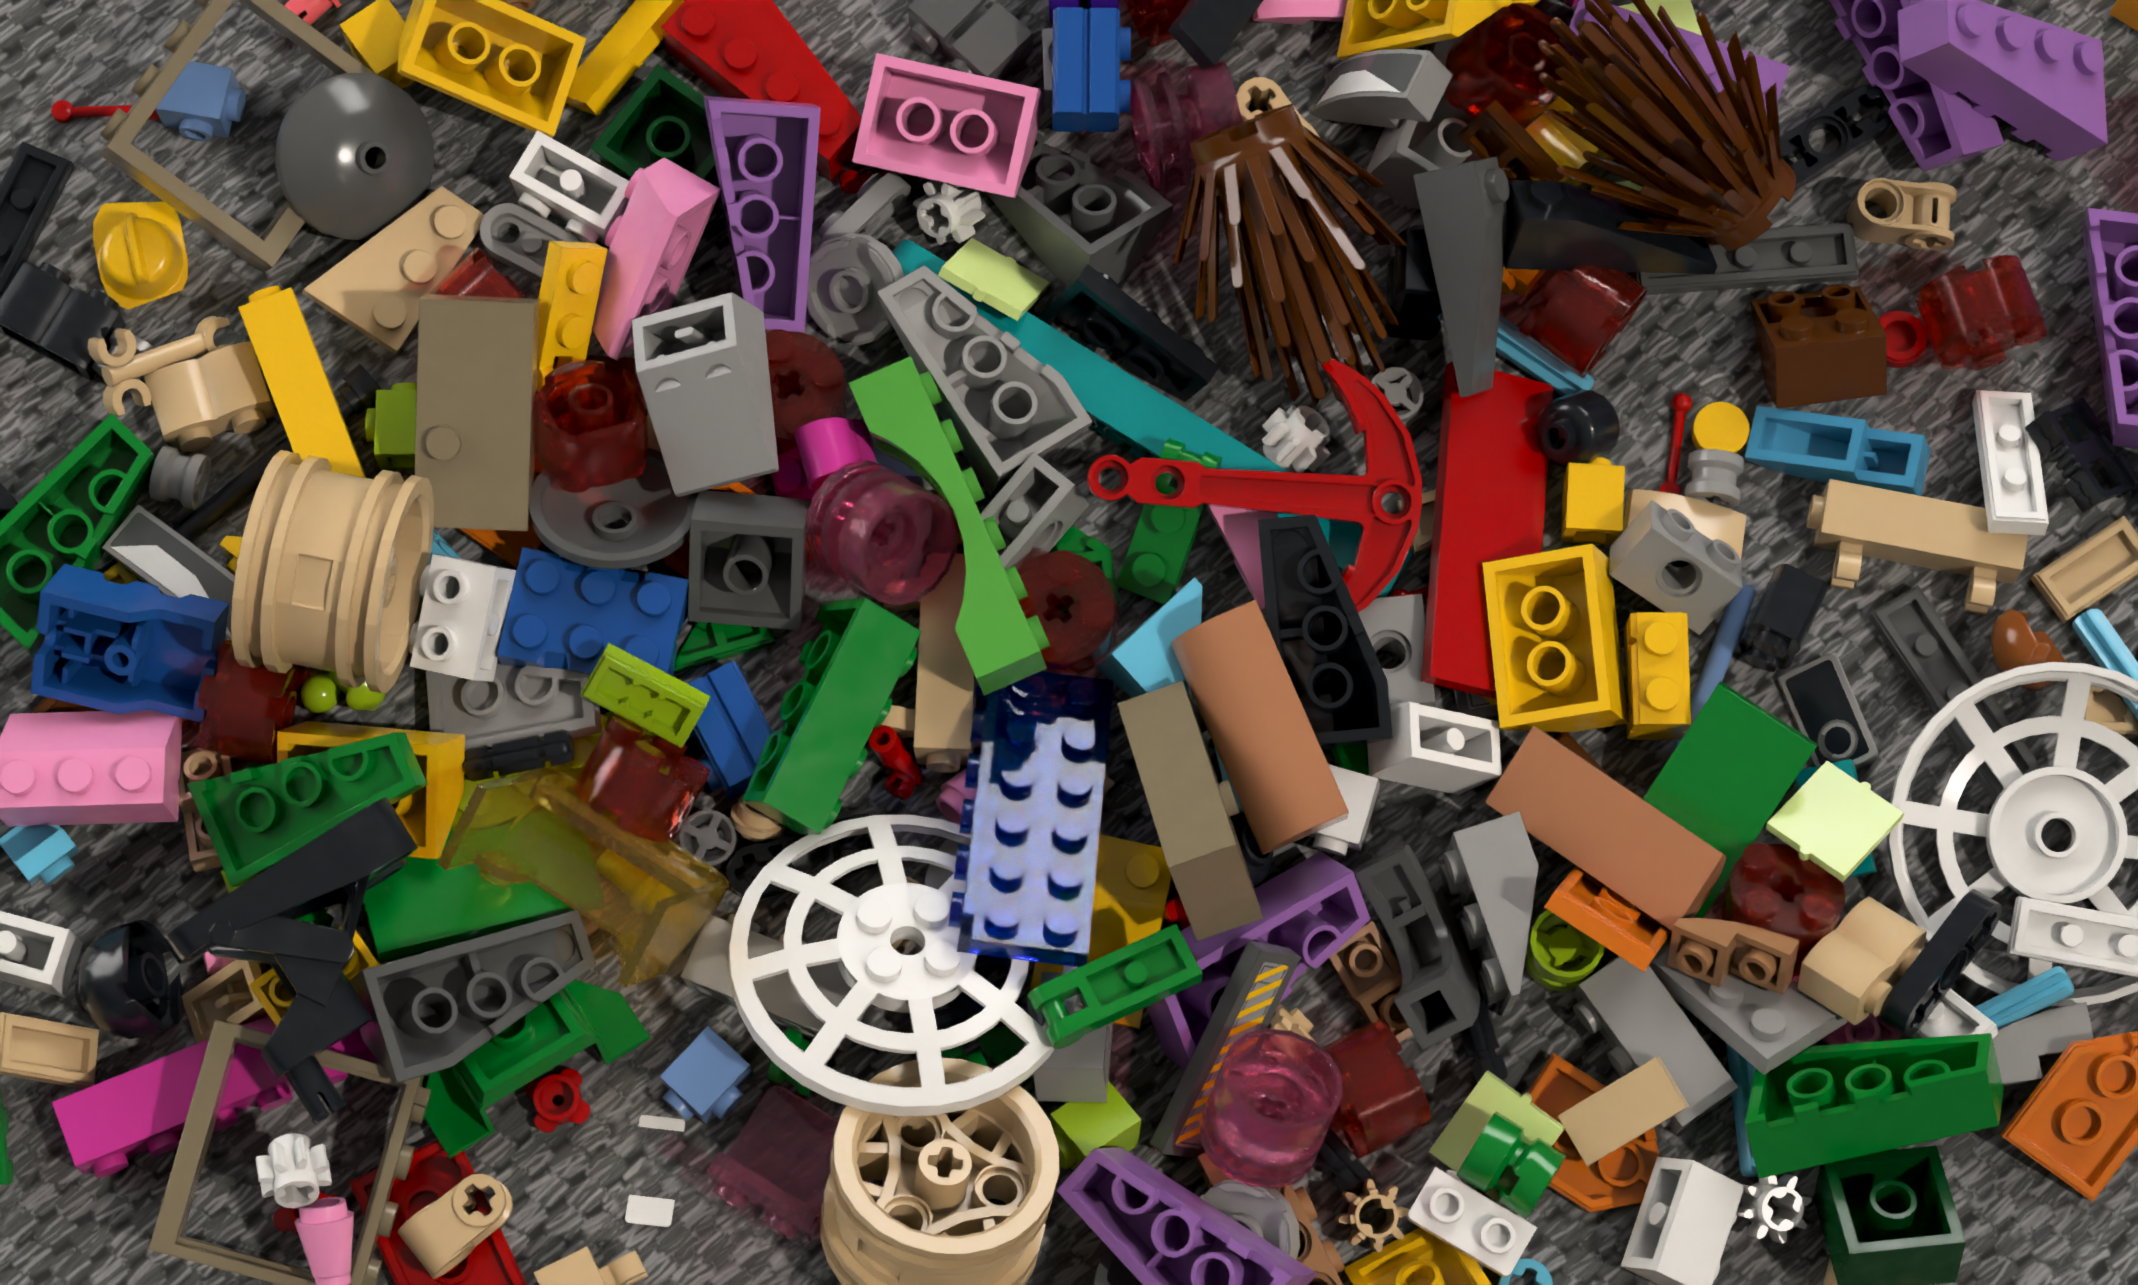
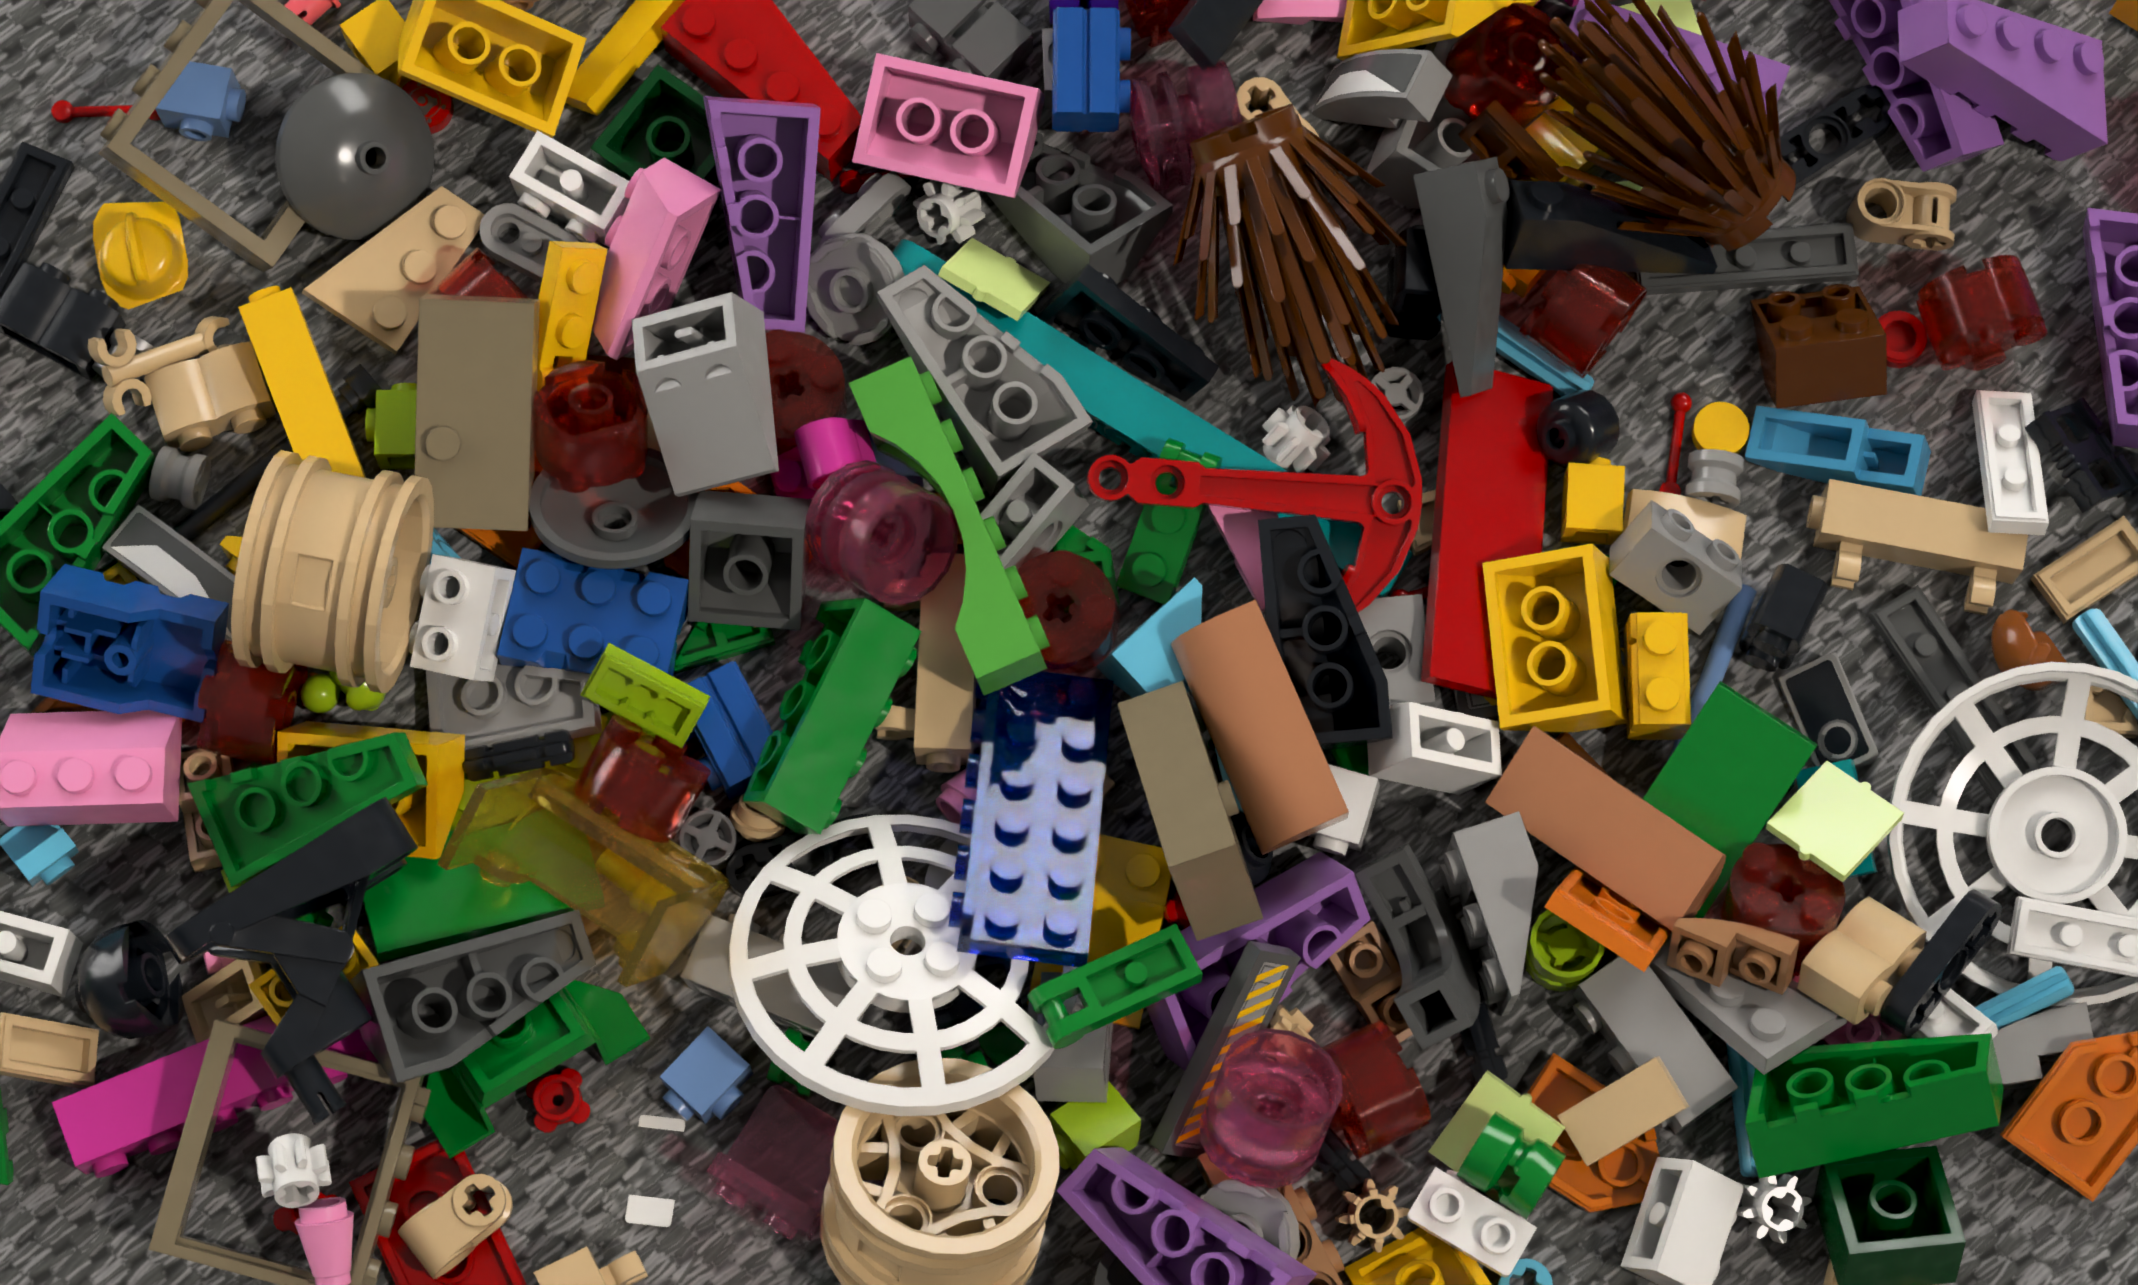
red arm [869,725,922,800] -> none
none -> red tile [402,80,454,134]

